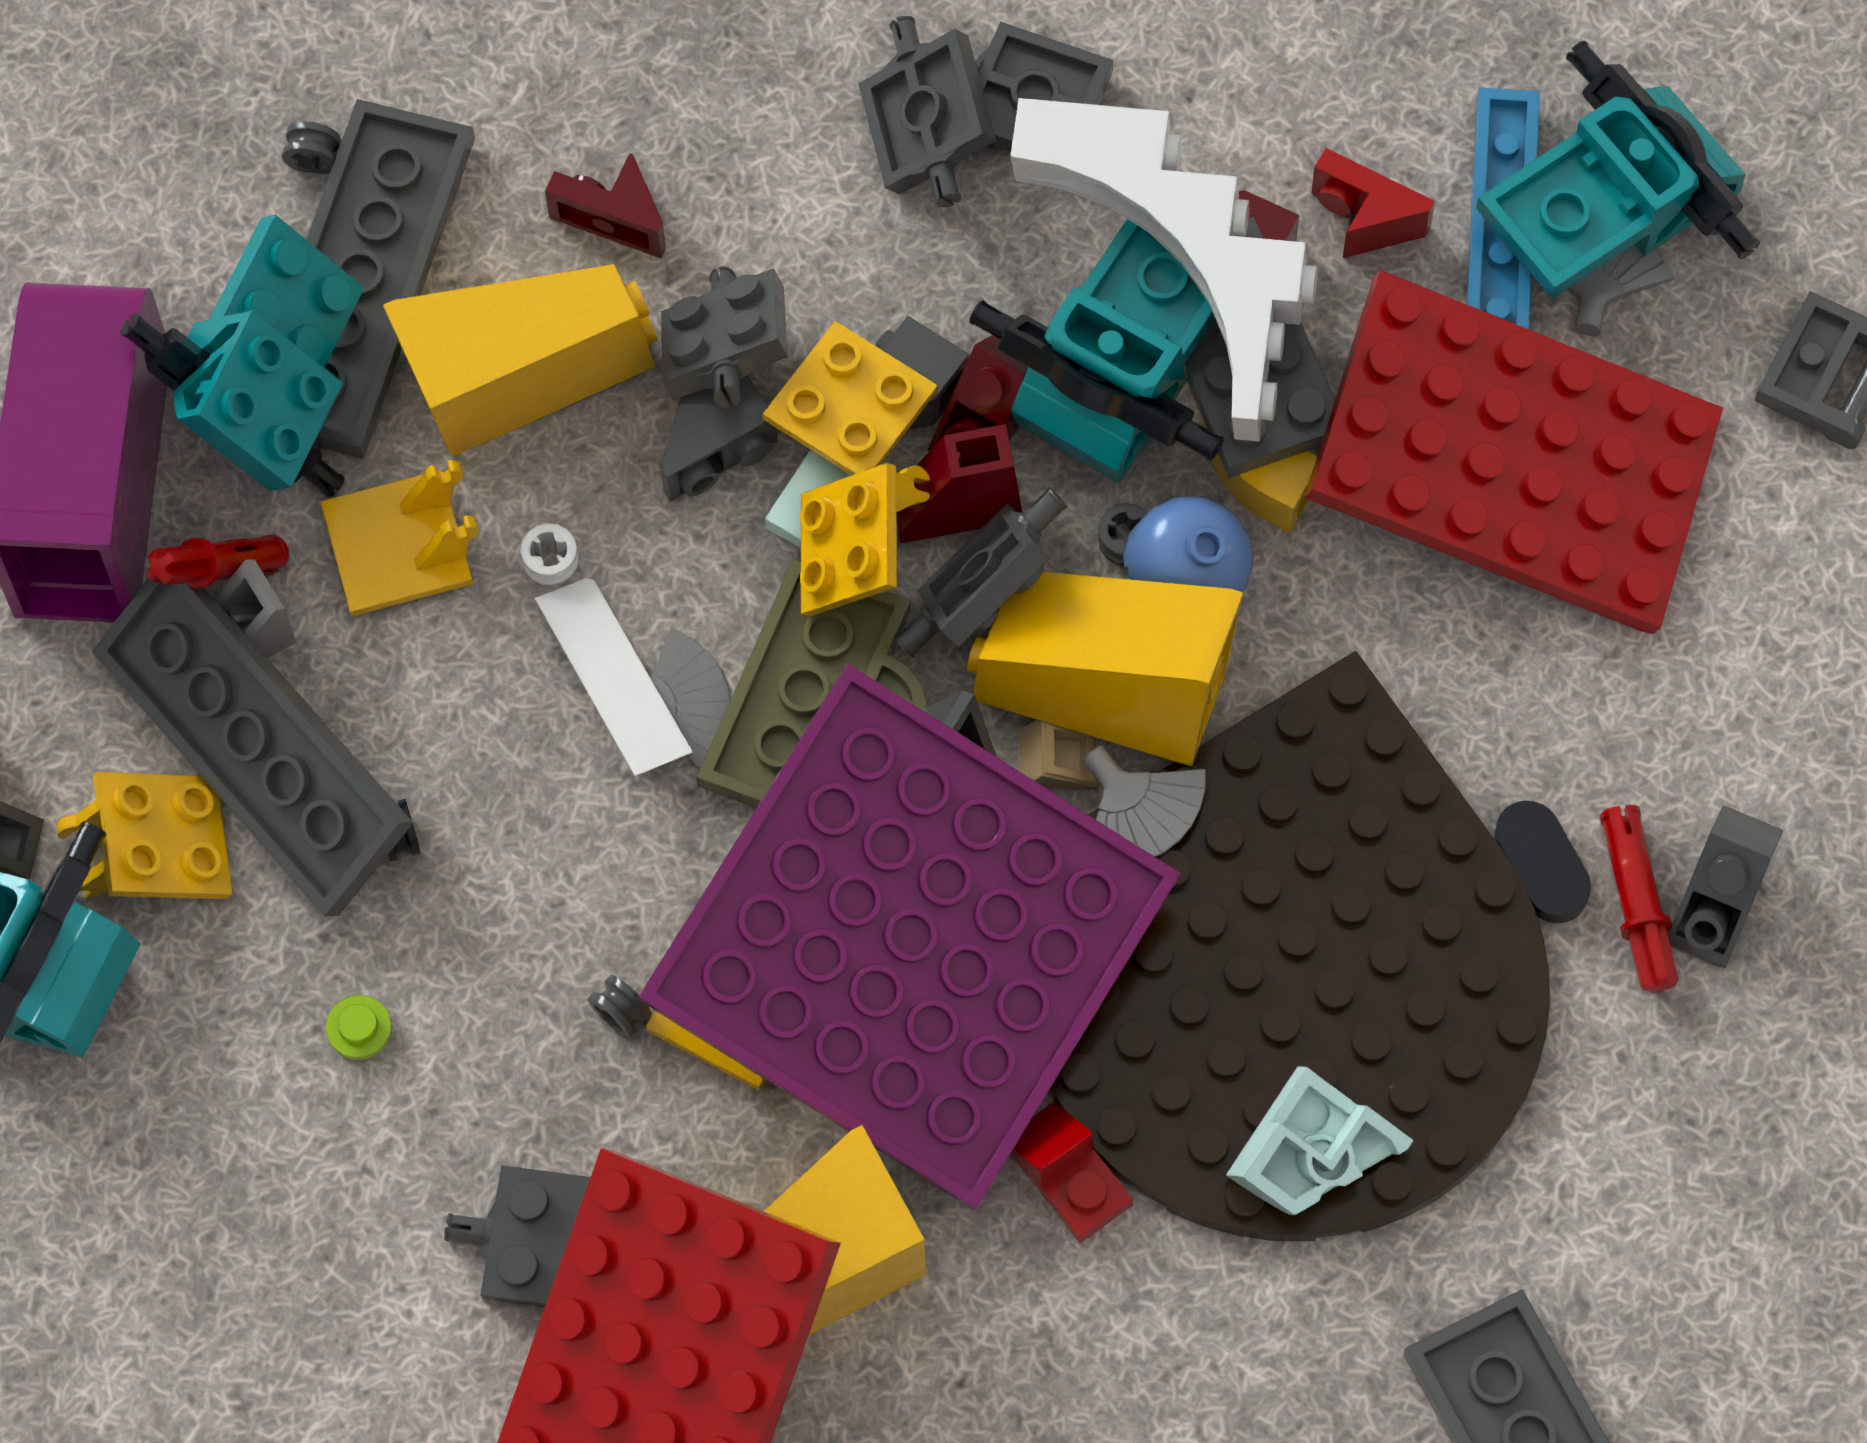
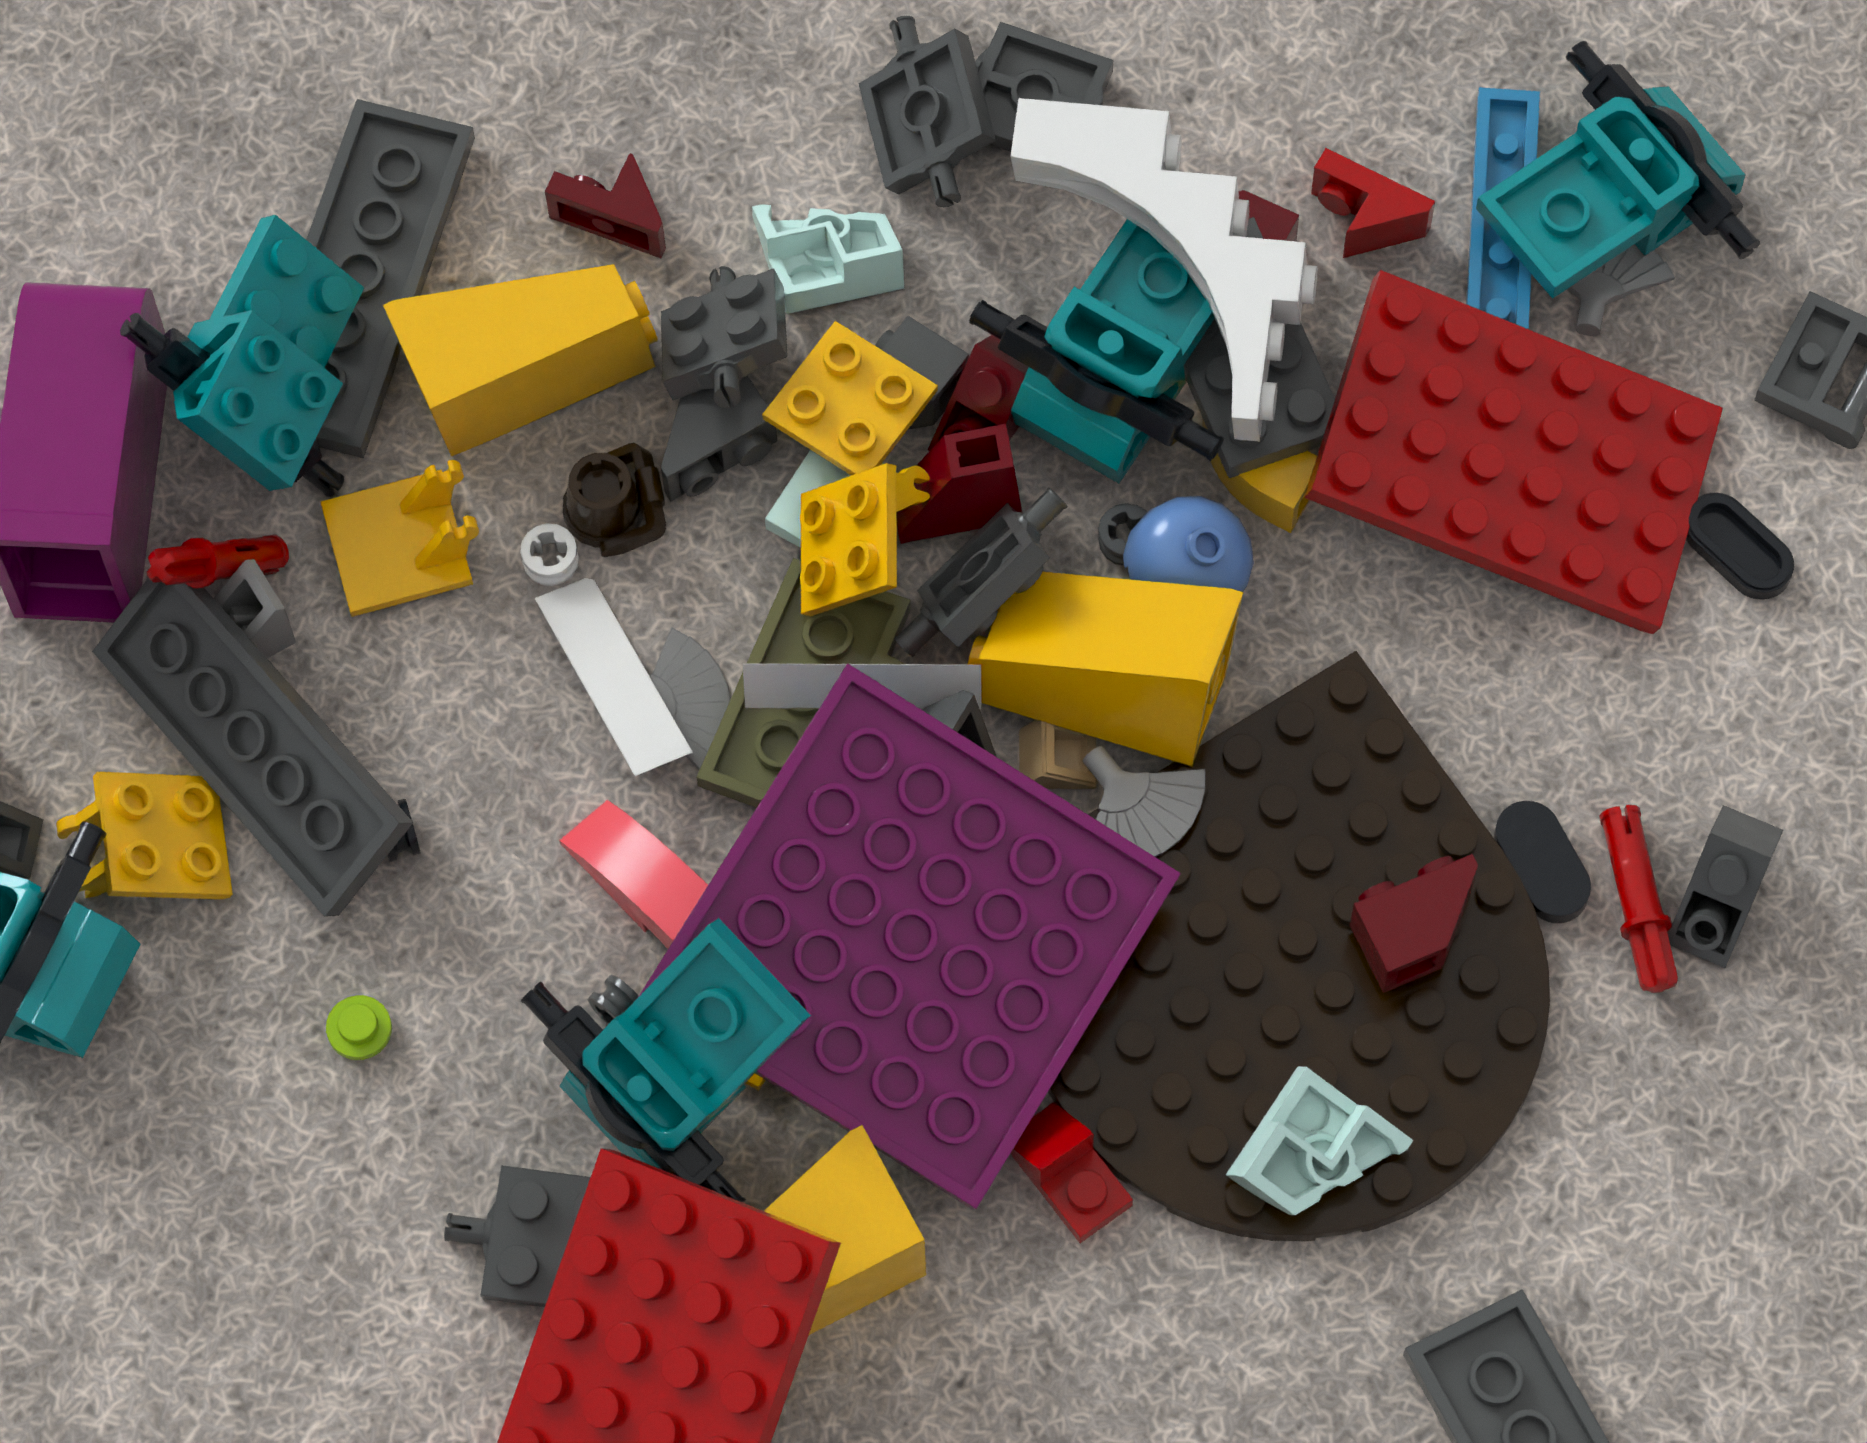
dark grey bush [282,121,341,174] -> none
none -> teal piece [521,918,811,1203]
none -> coral slope [559,800,708,949]
none -> dark brown piece [563,443,666,557]
none -> white sticker [743,664,981,709]
none -> light aqua slope [752,204,904,314]
none -> dark red slope [1350,854,1478,993]
none -> black tile [1686,493,1794,600]

